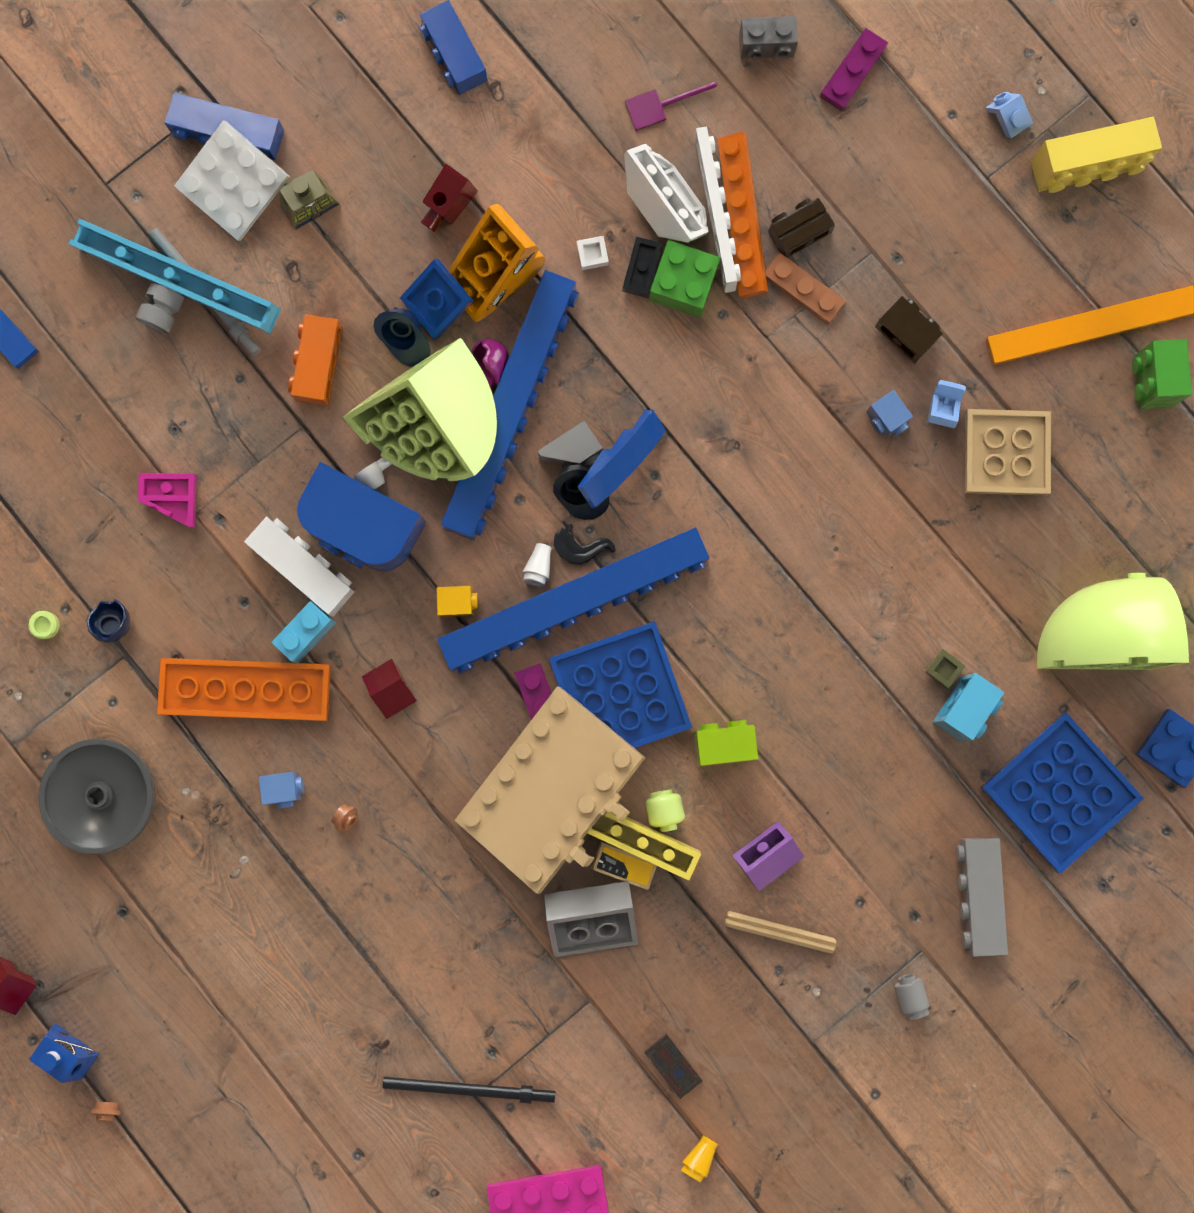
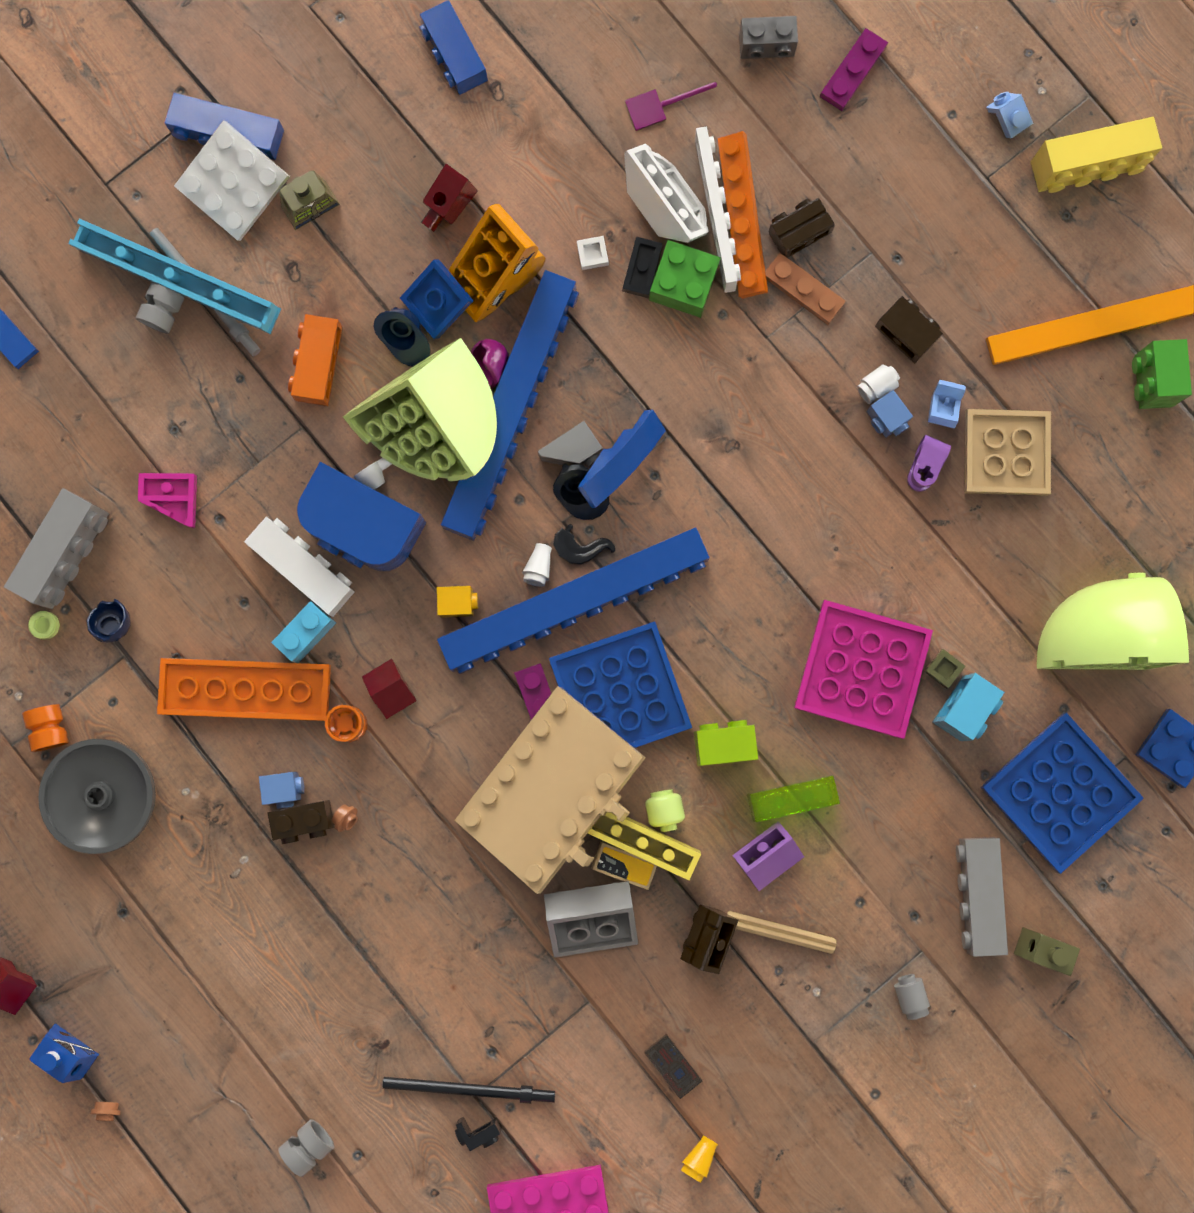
none -> light grey brick [4,488,109,609]
none -> orange wheel [22,704,69,752]
none -> dark brown brick [267,800,335,845]
none -> light grey wheel [278,1119,334,1177]
none -> orange wheel [325,705,368,742]
none -> black bracket [455,1117,502,1151]
none -> dark brown brick [680,904,739,974]
none -> clear neon green brick [747,775,840,822]
none -> dark pink plate [794,600,933,739]
none -> white brick [857,364,900,404]
none -> medium lavender piece [907,435,951,492]
none -> olive torso [1014,927,1080,976]

